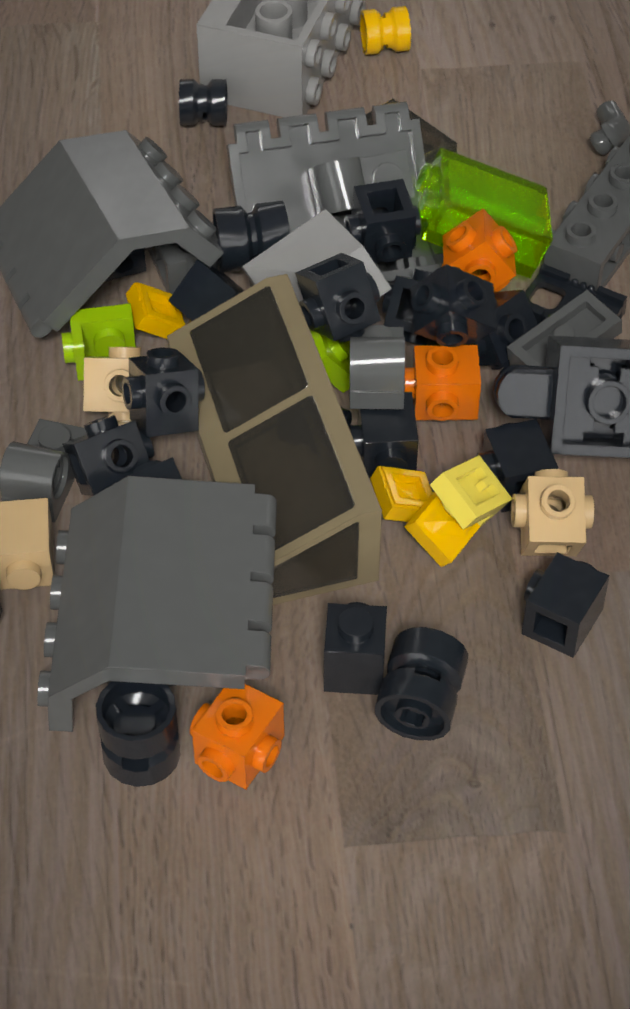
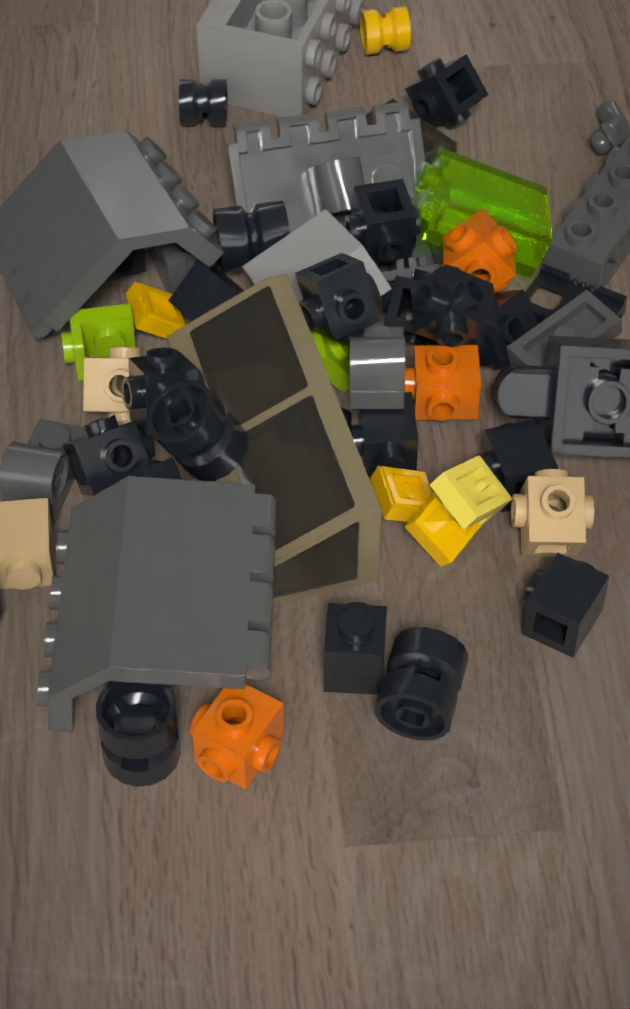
none -> black wheel [147,380,248,481]
none -> black brick [405,54,488,129]

